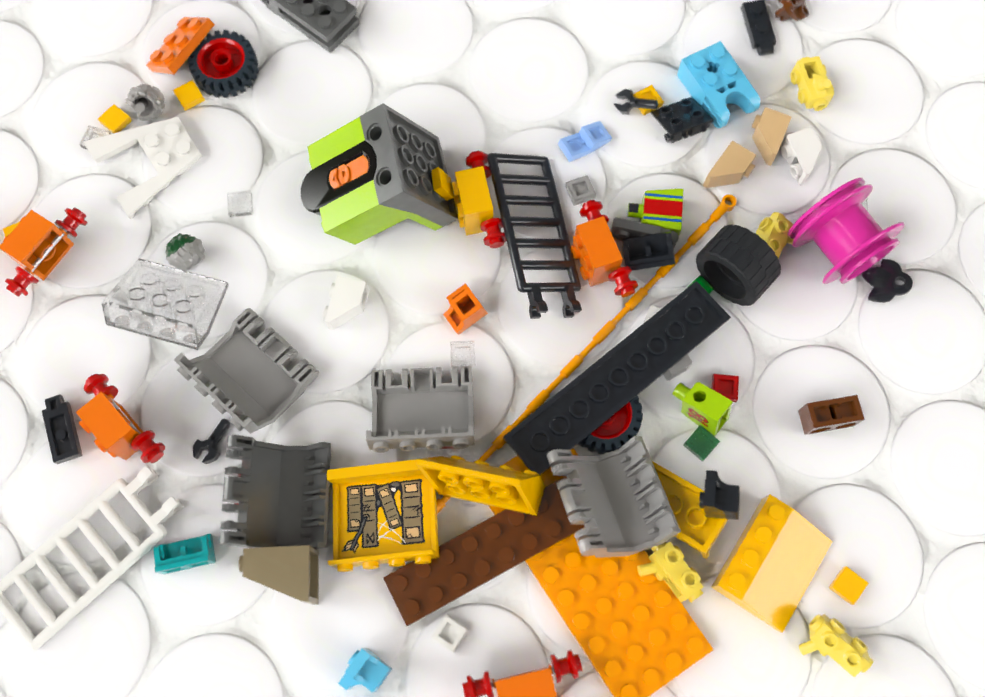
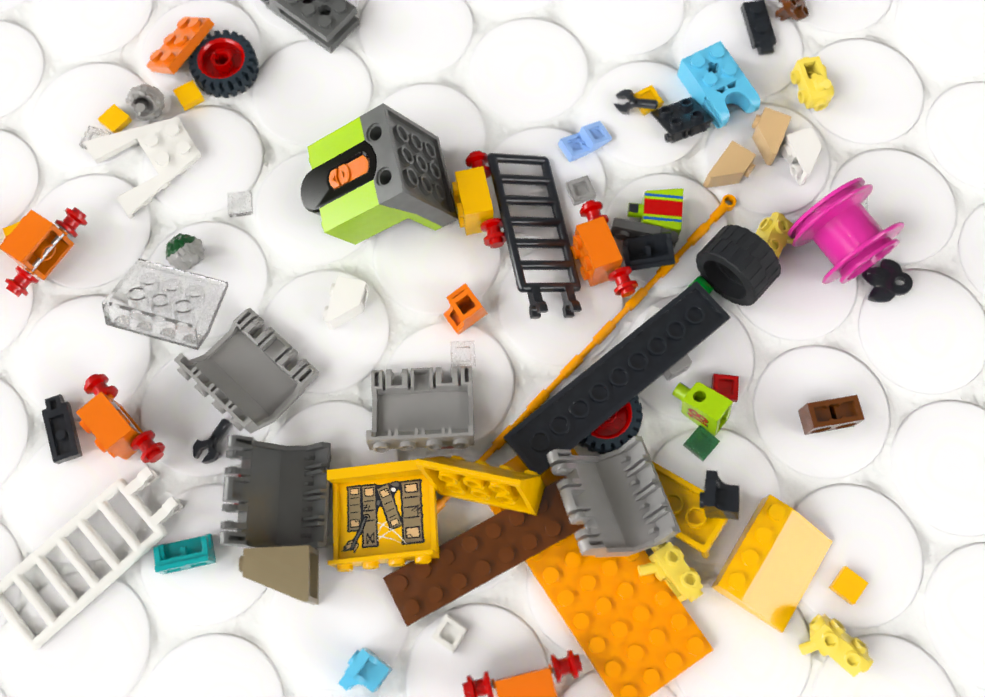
yellow tile [431,167,454,201] -> none

